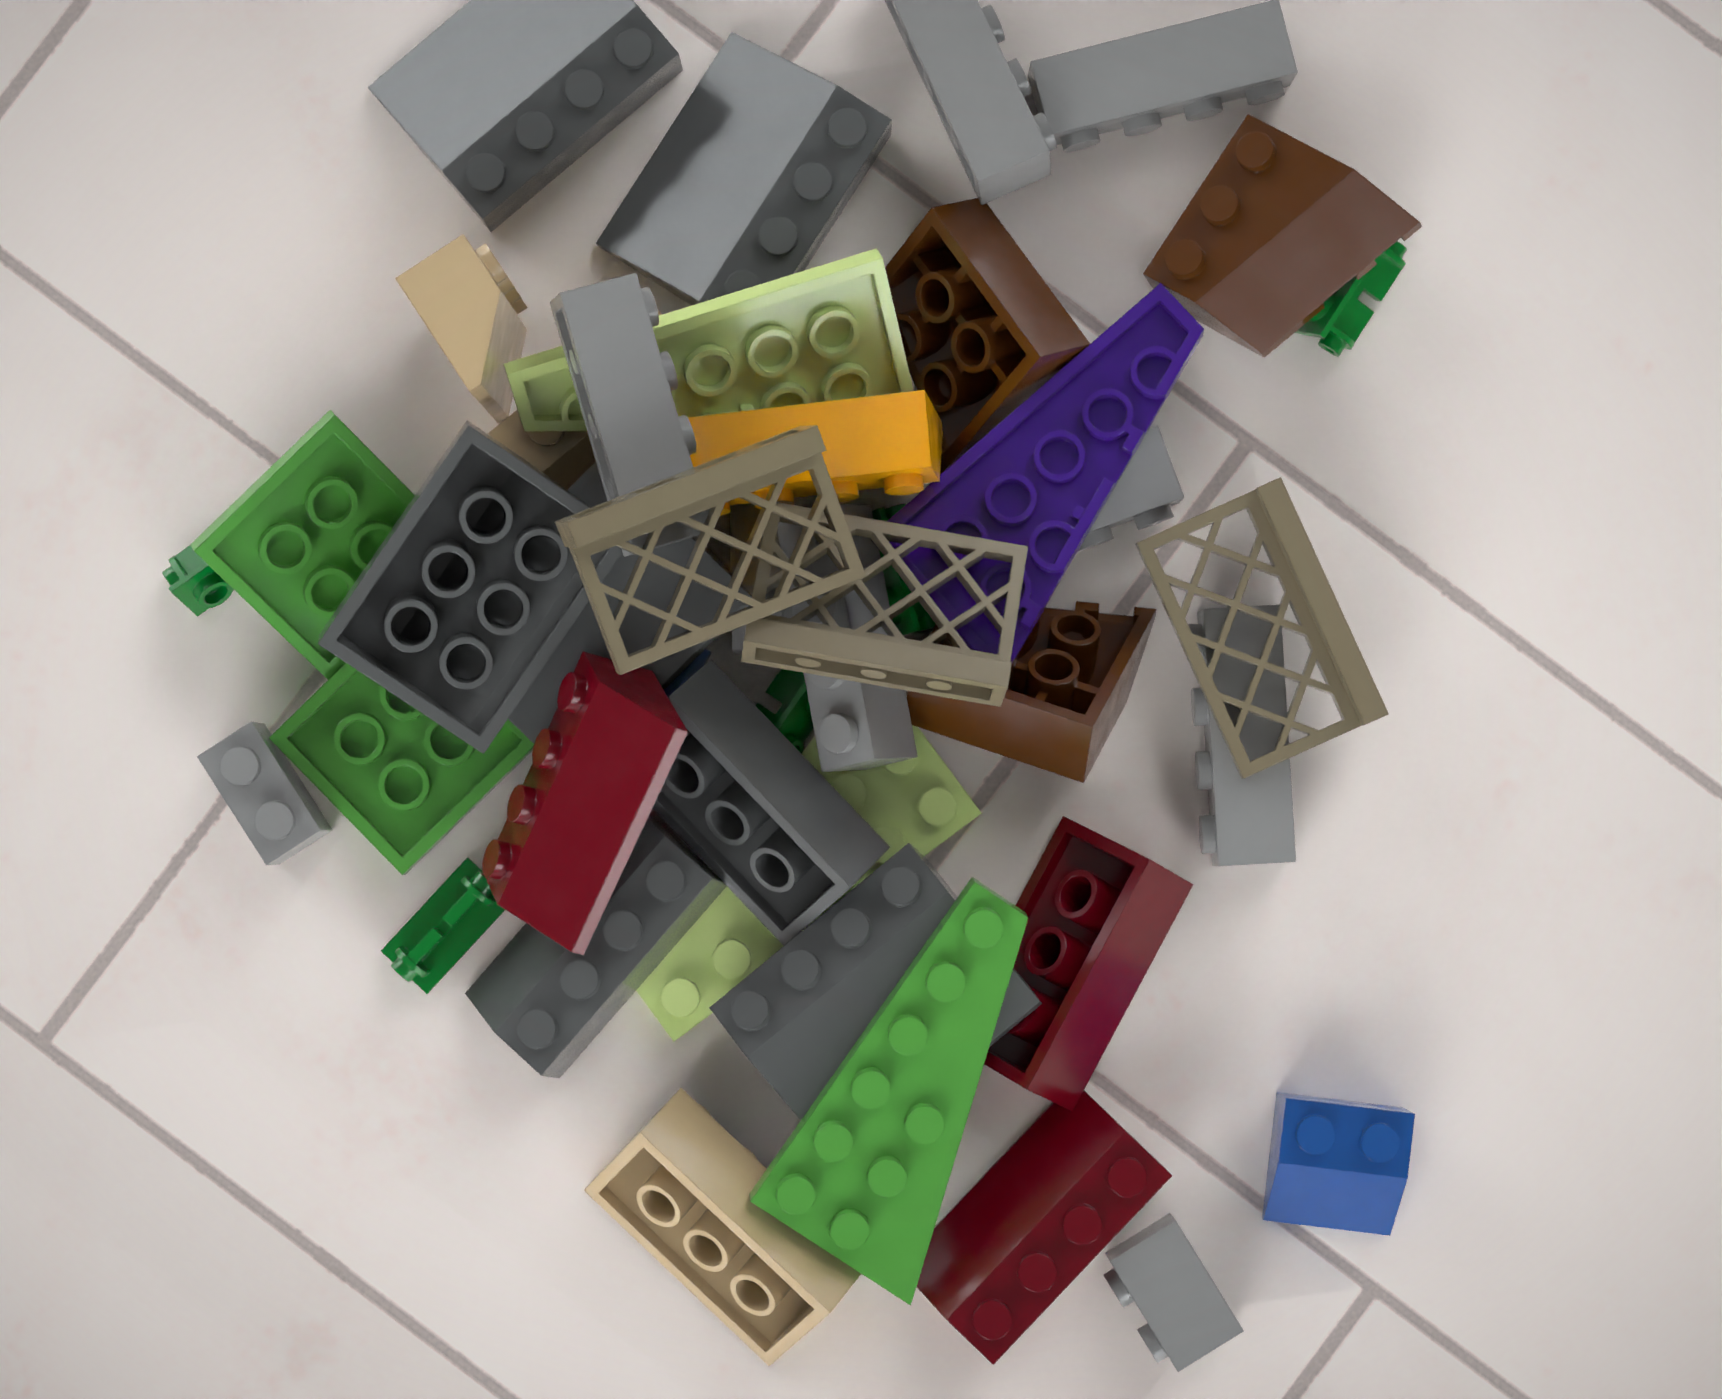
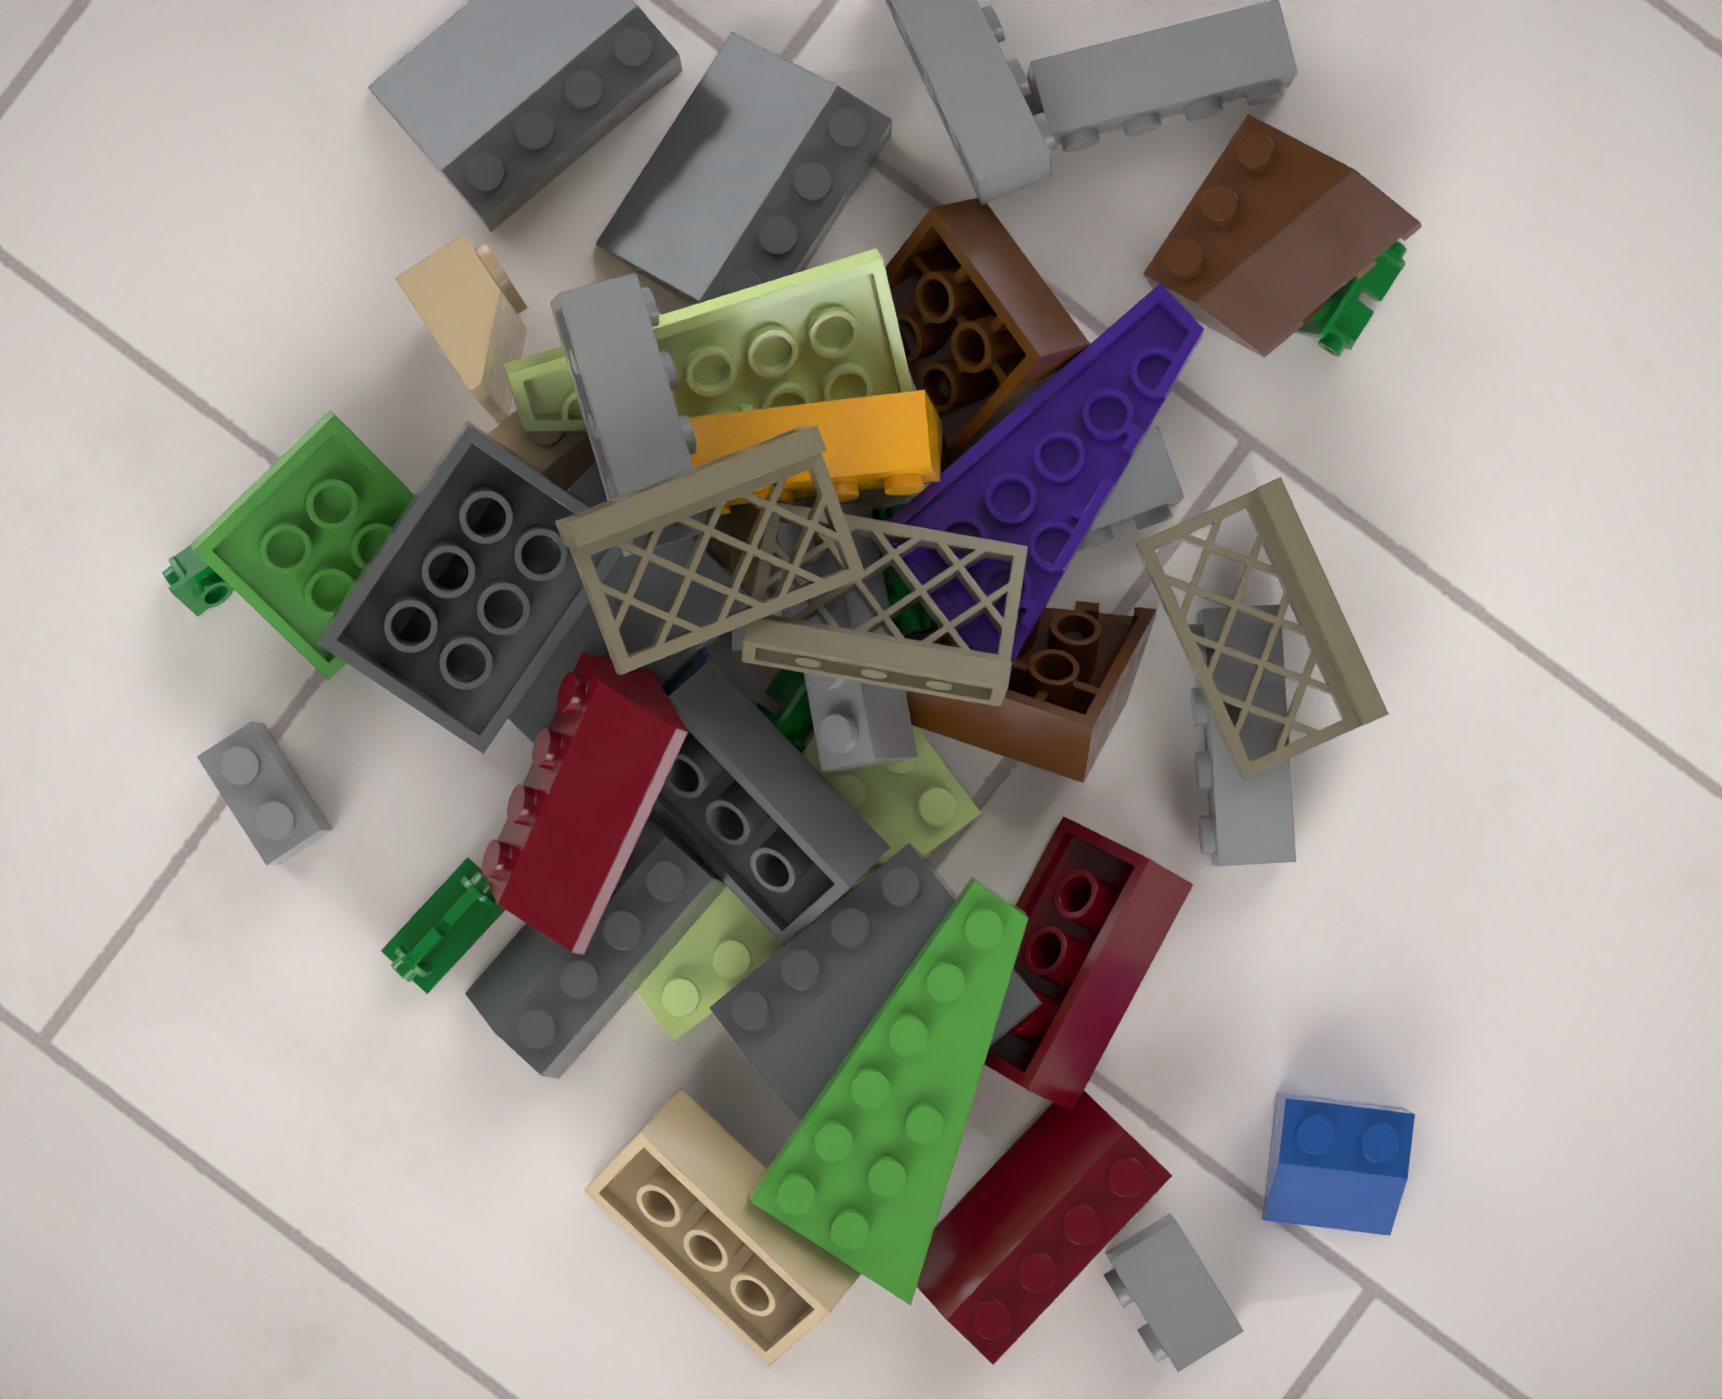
bright green plate [269,663,534,875] -> none

